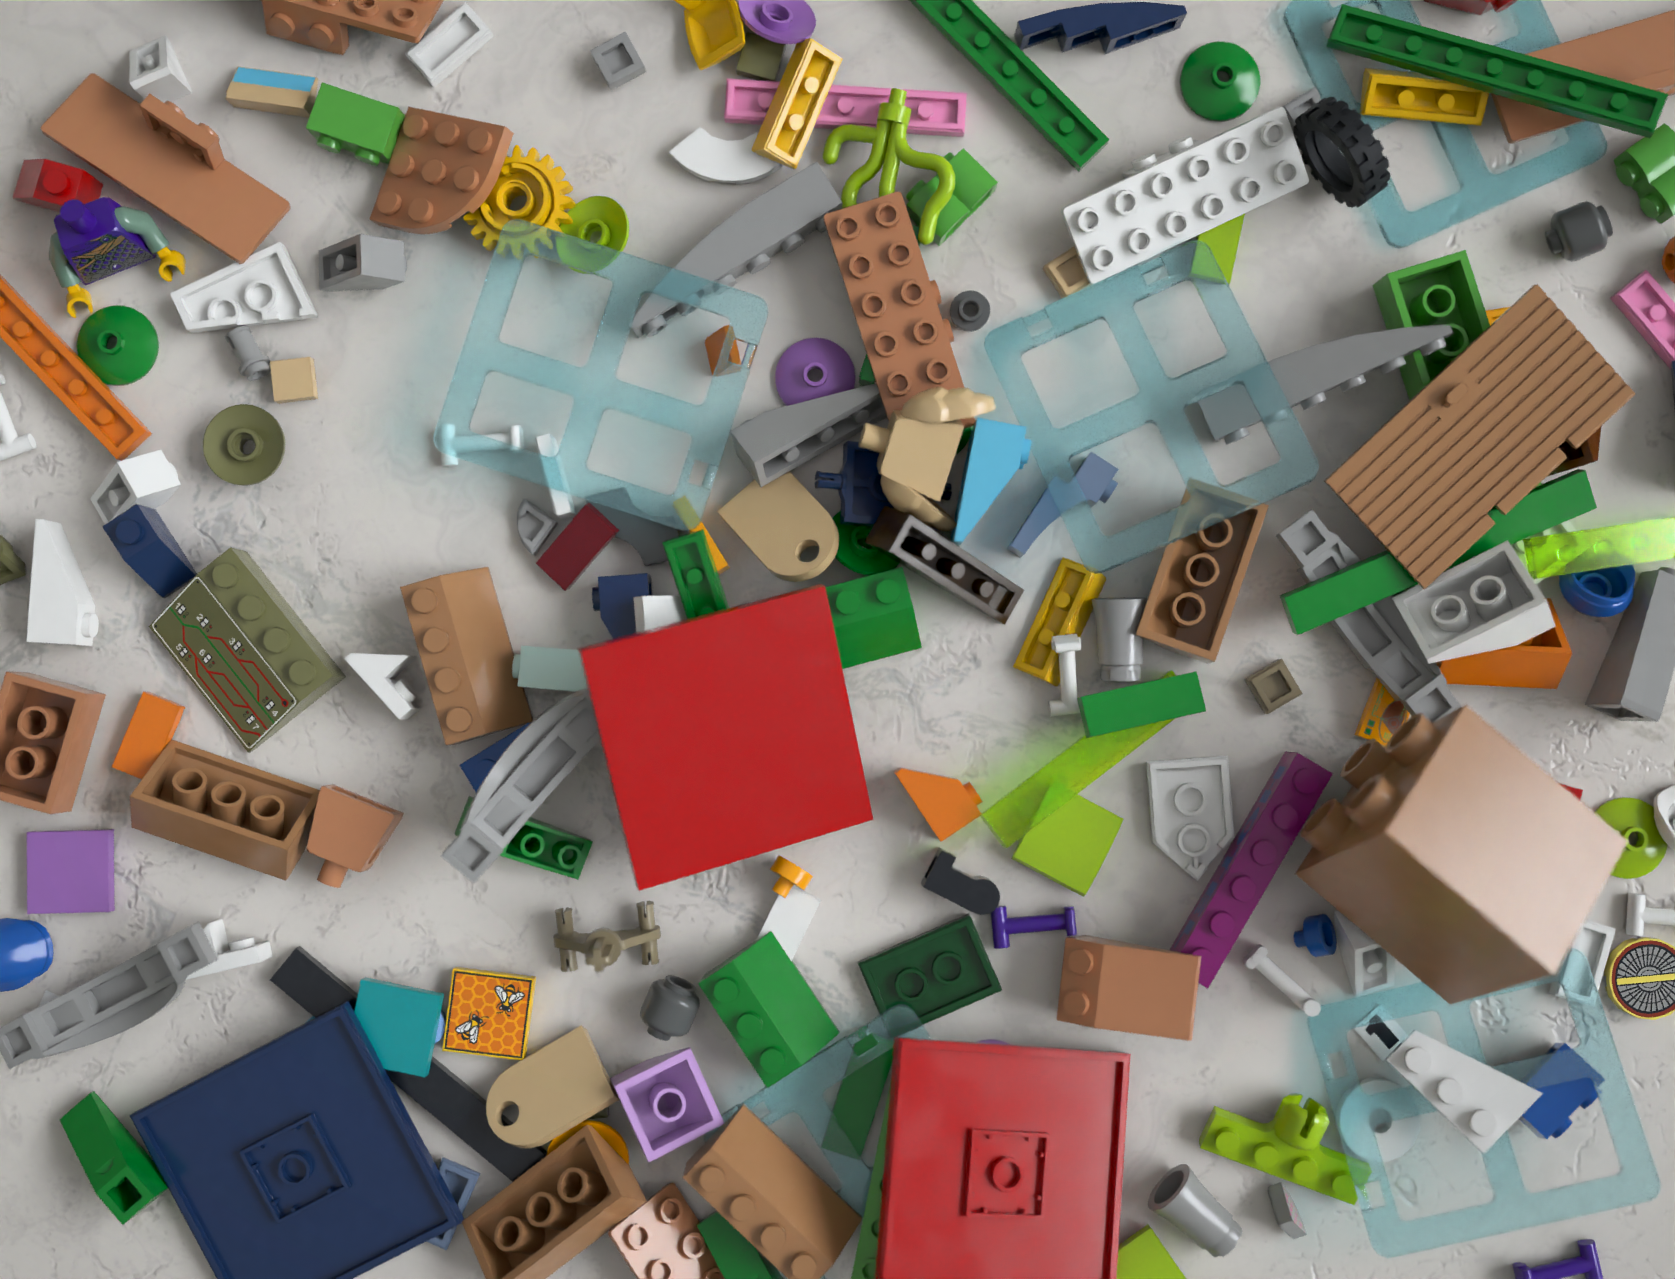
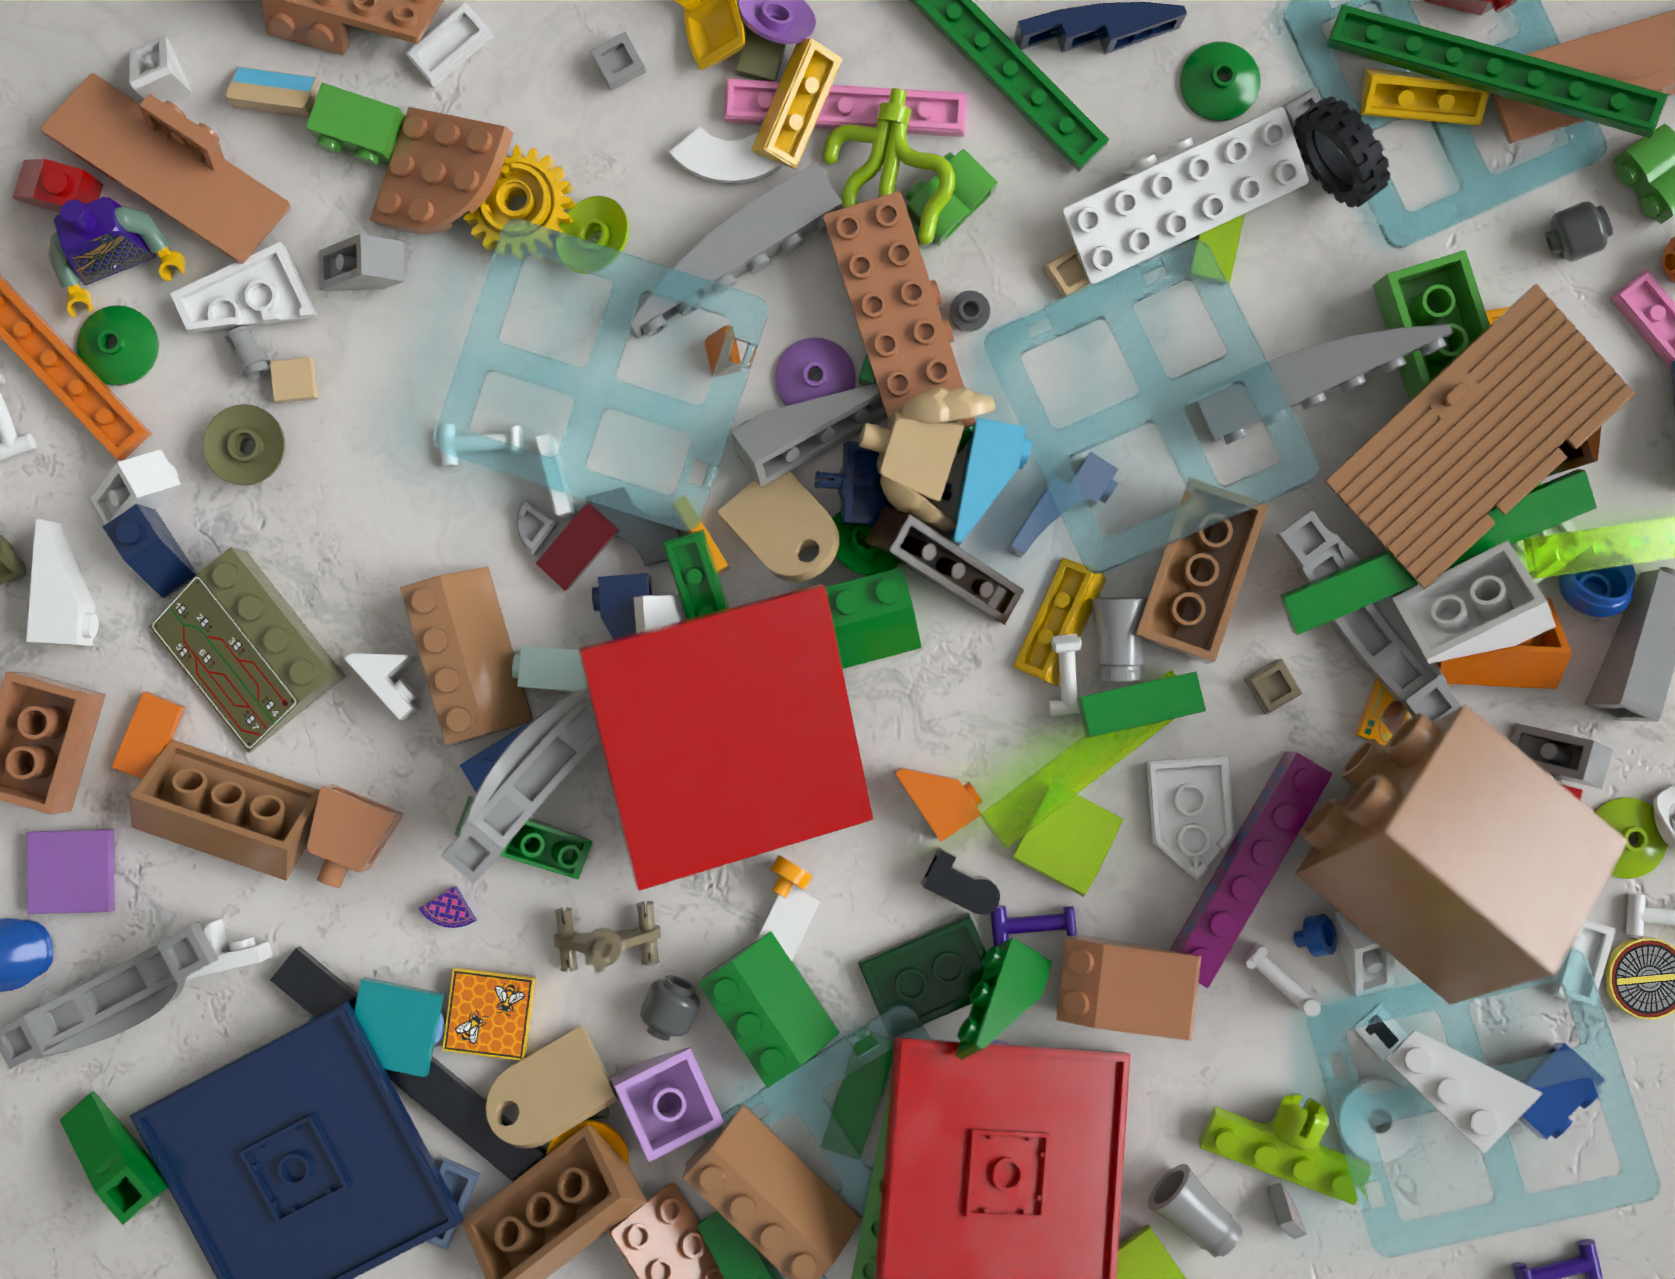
none -> dark purple tile [418,886,477,928]
none -> green slope [955,937,1053,1060]
none -> light grey slope [1510,723,1613,789]

